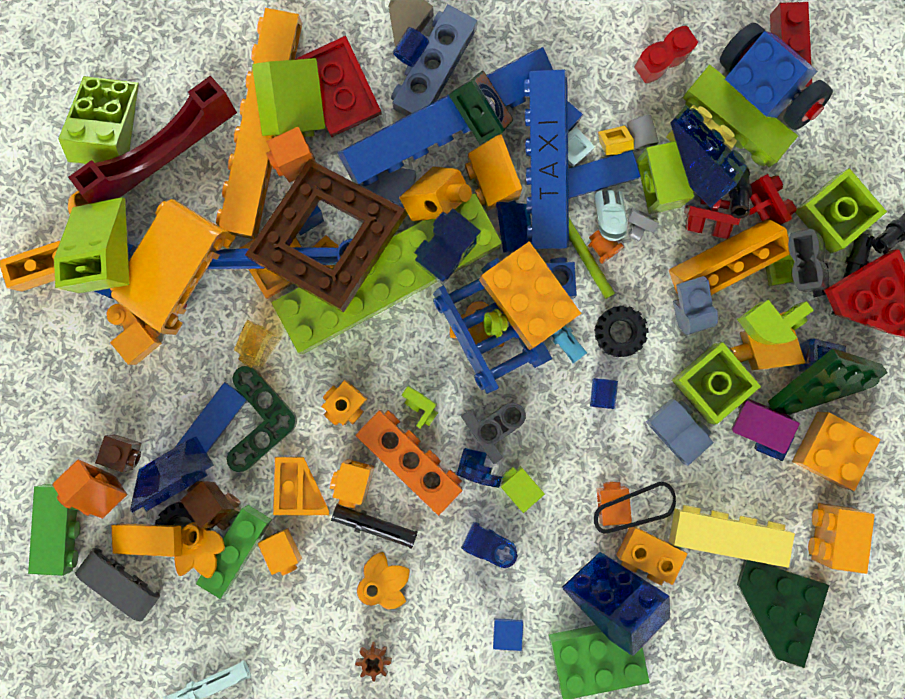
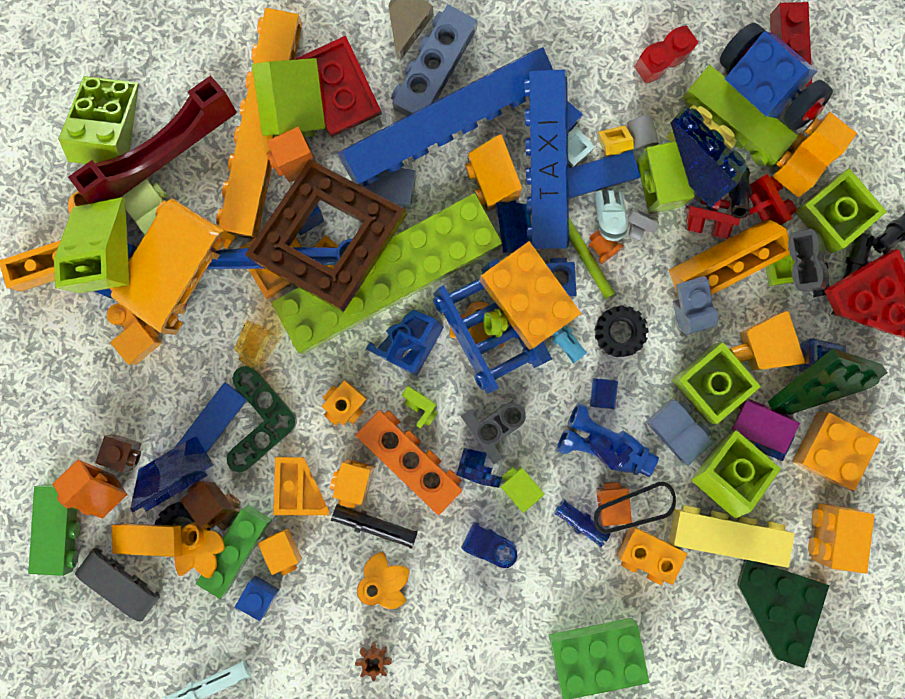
clear blue beam [392,27,430,67] -> none
light orange torso [399,166,472,221] -> none
clear blue brick [415,208,481,285] -> none
dark green panel [449,71,513,145] -> none
blue tile [493,618,523,651] -> none
clear blue slope [562,552,670,656] -> none
lime brick [737,300,814,345] -> none
none -> yellowish green brick [120,179,168,235]
none -> blue brick [235,575,280,621]
none -> blue slope [366,309,444,376]
none -> clear blue pin [554,499,611,548]
none -> blue piece [556,403,659,477]
none -> clear blue bracket [583,433,633,470]
none -> lime brick [691,430,781,519]
none -> light orange brick [772,112,857,198]

